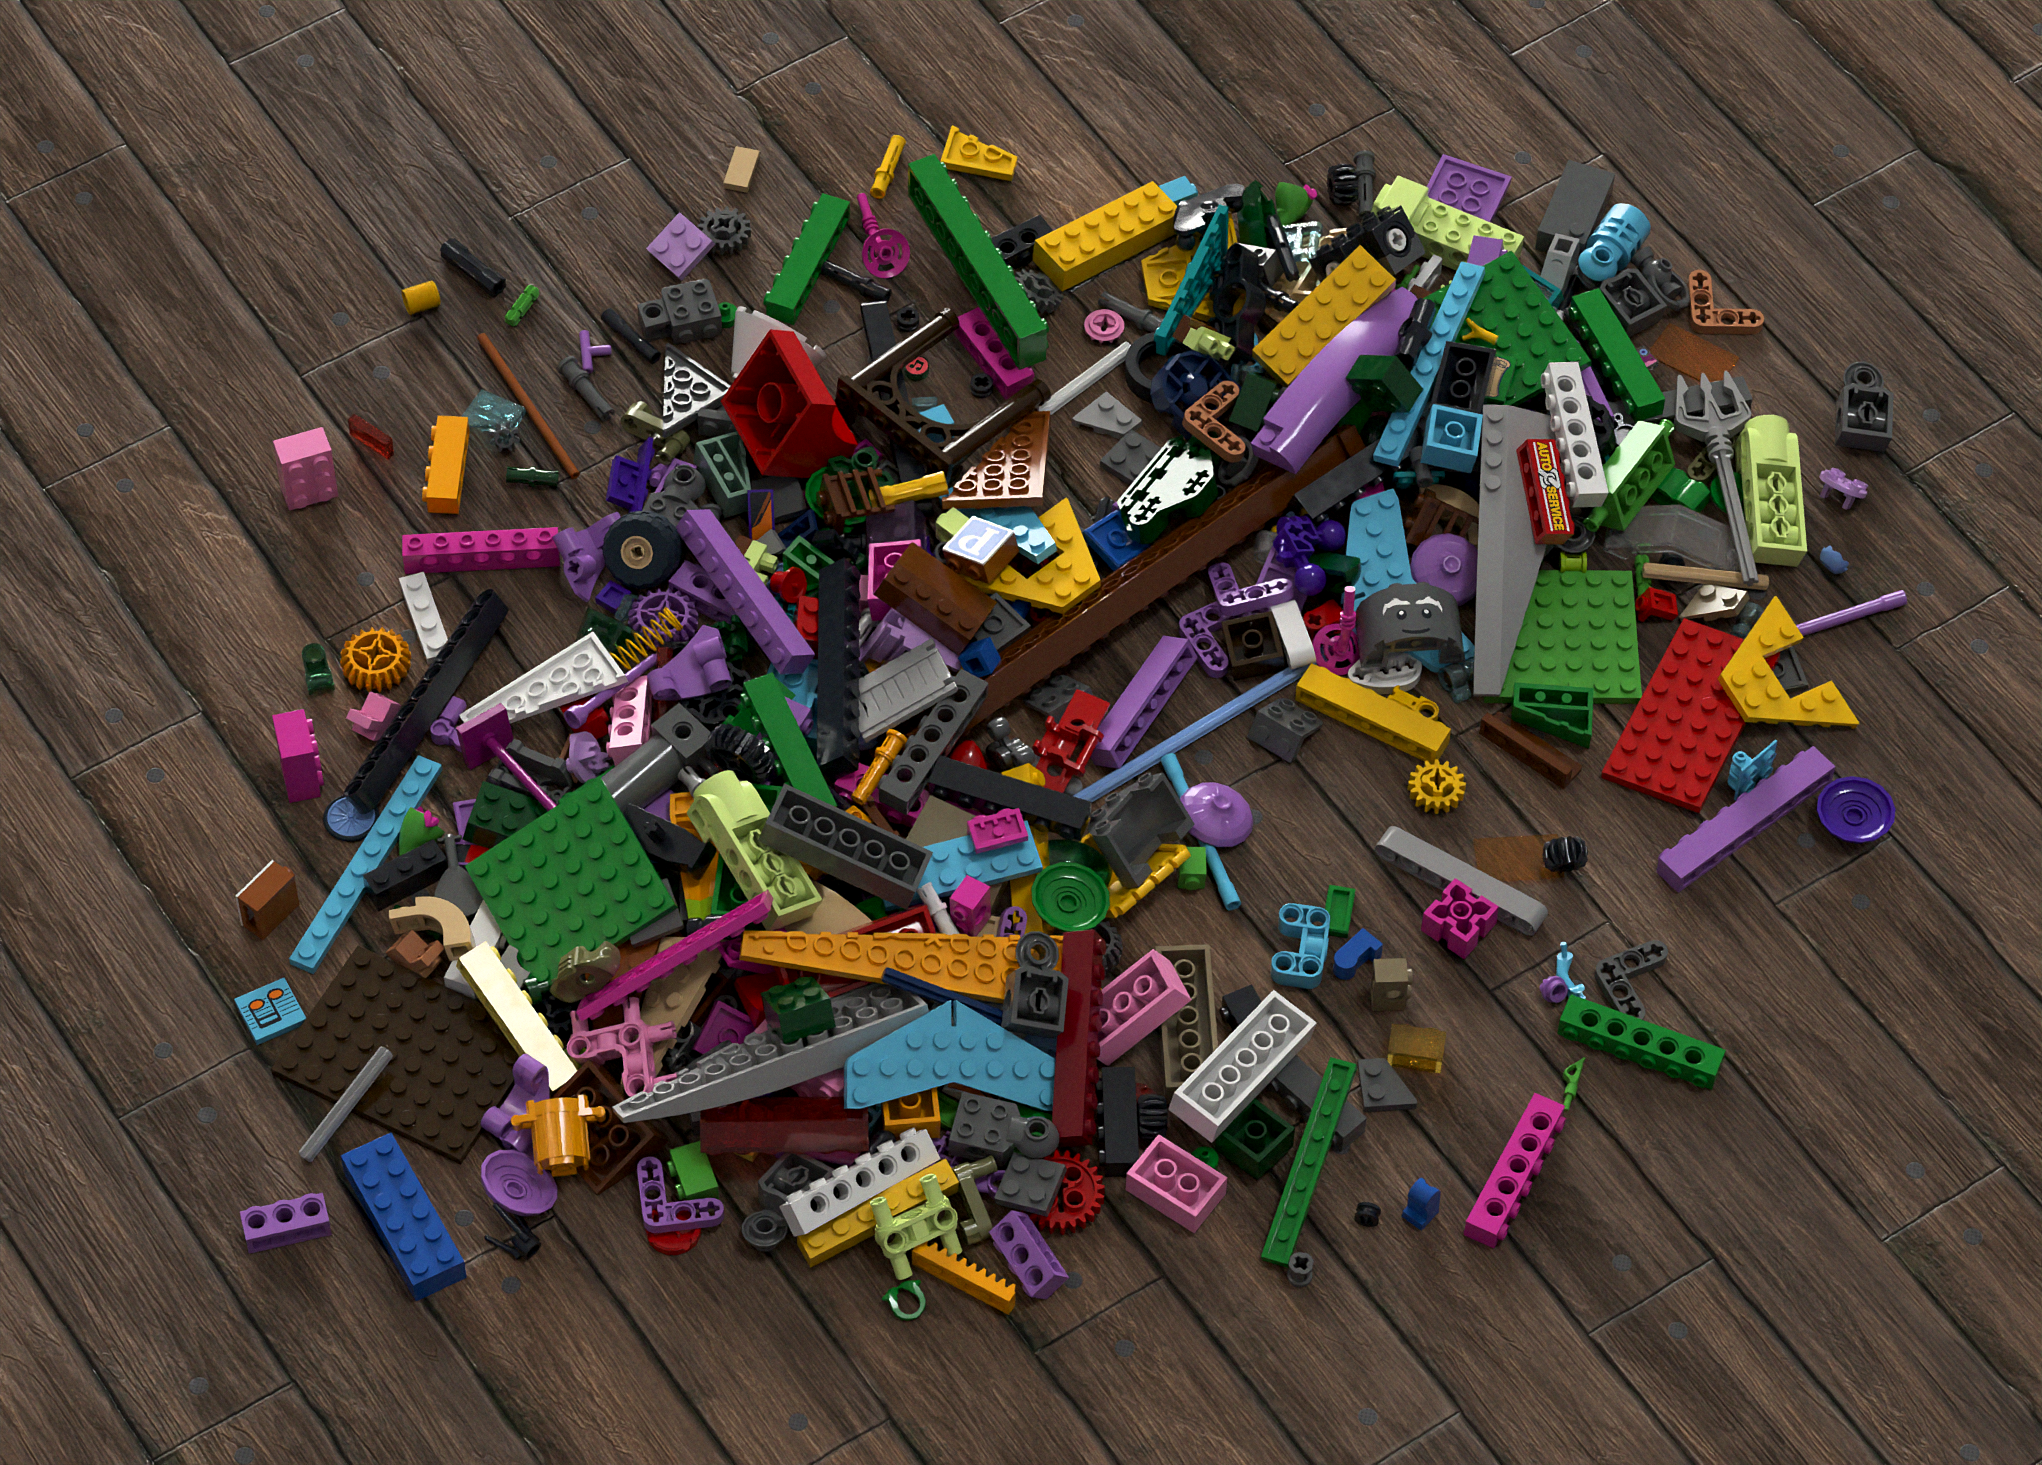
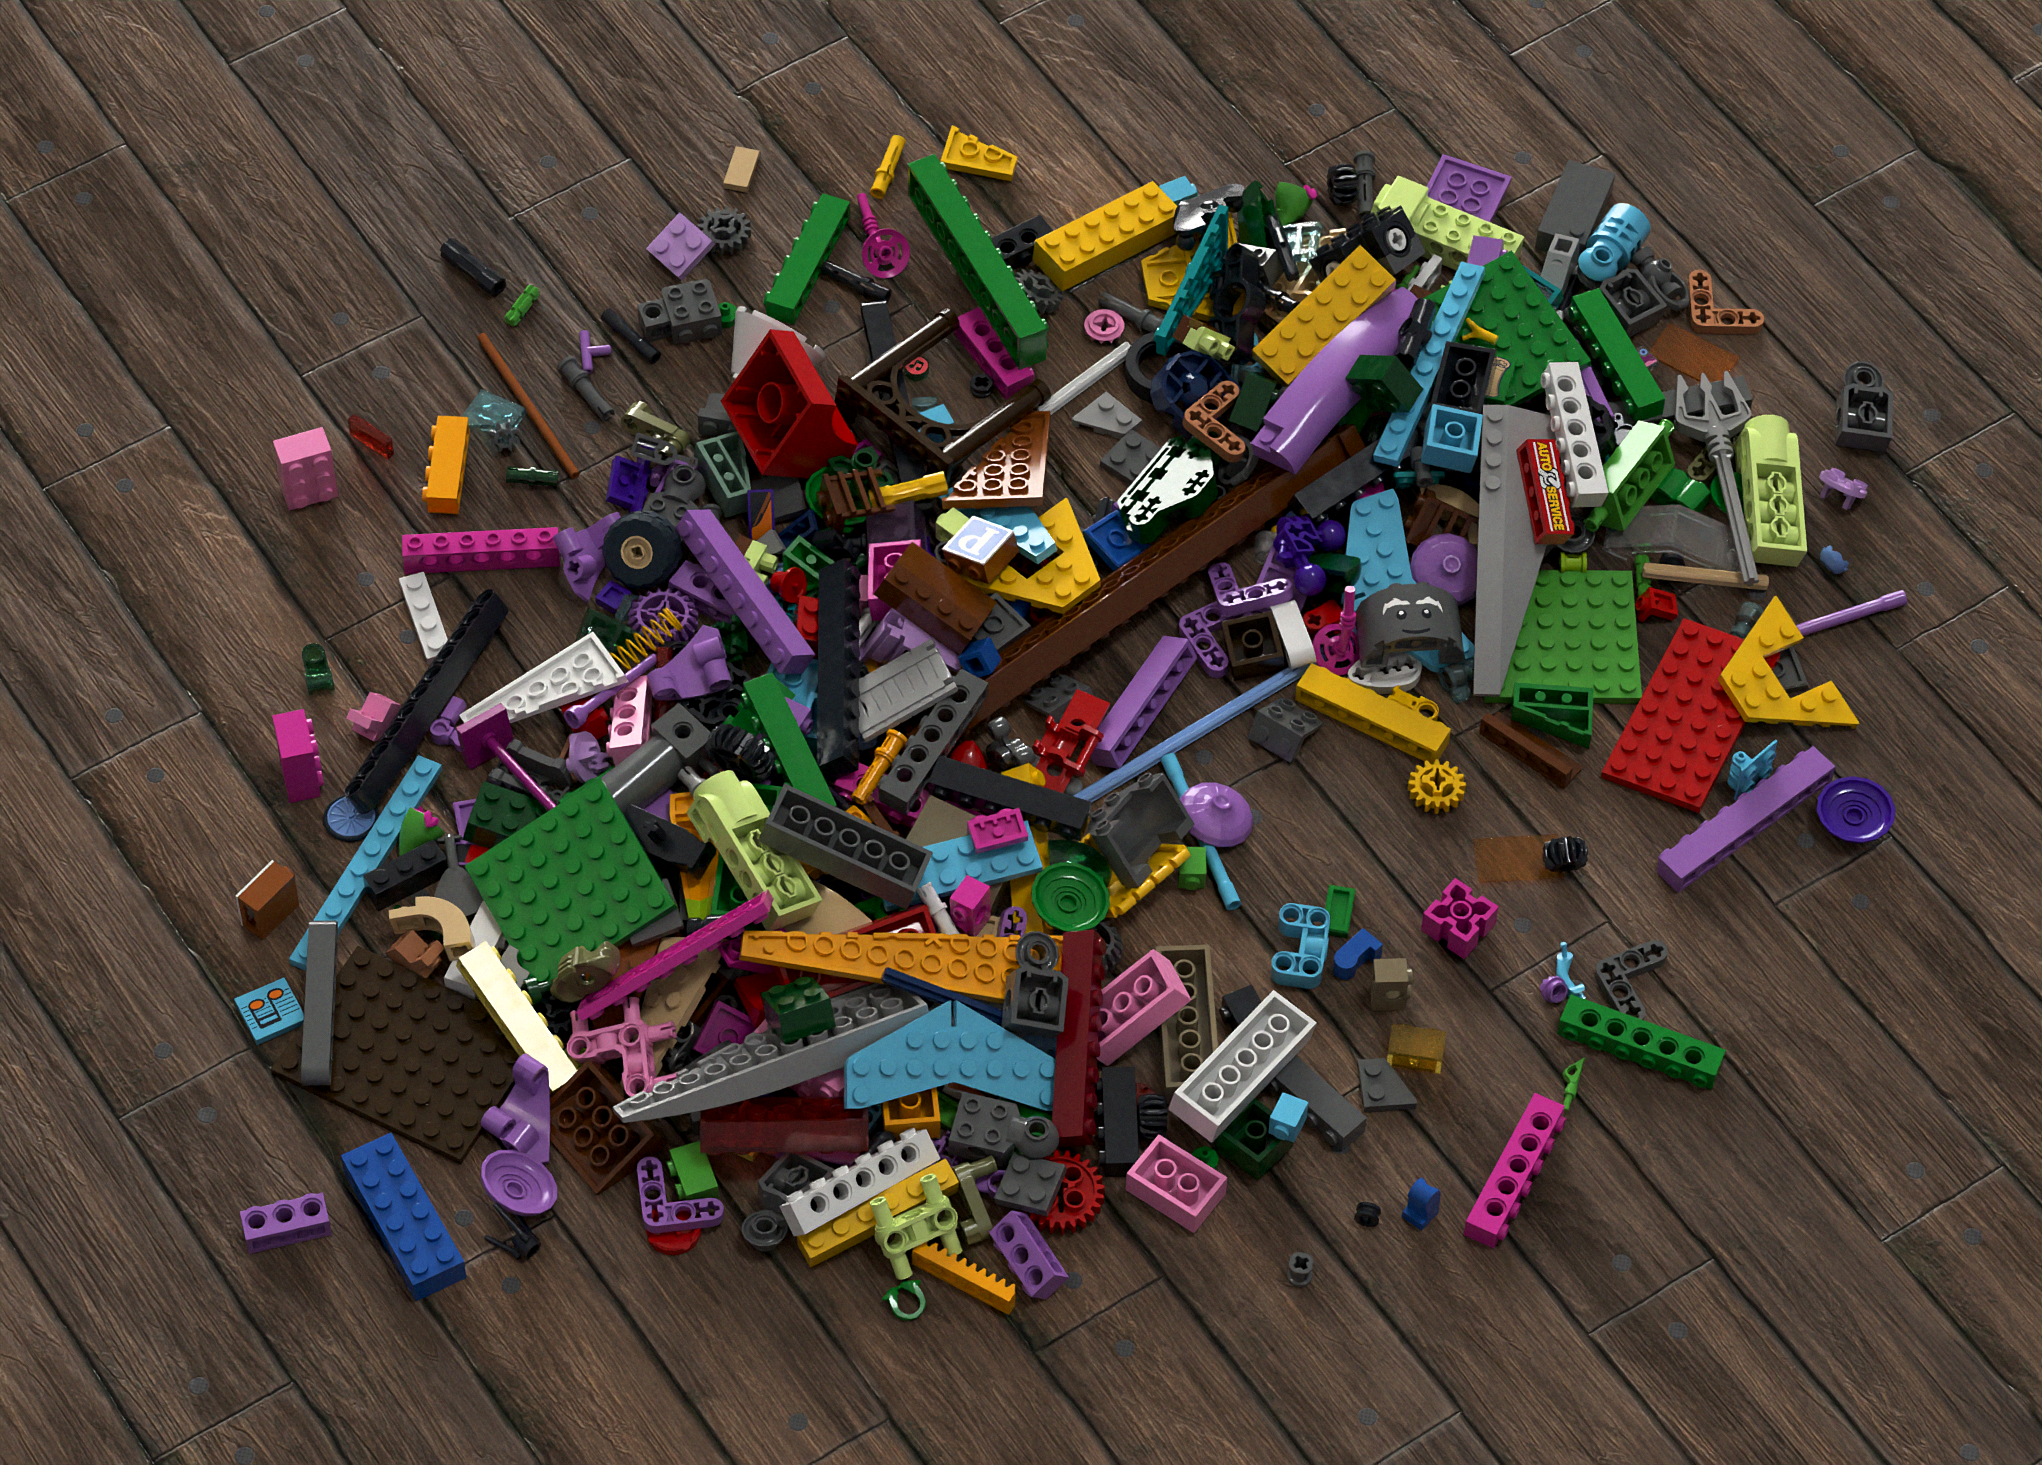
light grey axle [299,1046,393,1162] -> none
light orange gear [340,626,411,693] -> none
yellow piece [401,280,441,315] -> none
light orange container [511,1095,606,1177] -> none
dark grey tile [662,343,730,438] -> none
black bush [897,307,919,332] -> none
green plate [1261,1057,1357,1268] -> none
light grey beam [1375,826,1548,936] -> none
dark tan wing [1679,584,1750,622] -> none
none -> dark grey beam [301,920,338,1086]
none -> dark grey piece [630,433,698,467]
none -> medium azure brick [1269,1093,1308,1143]

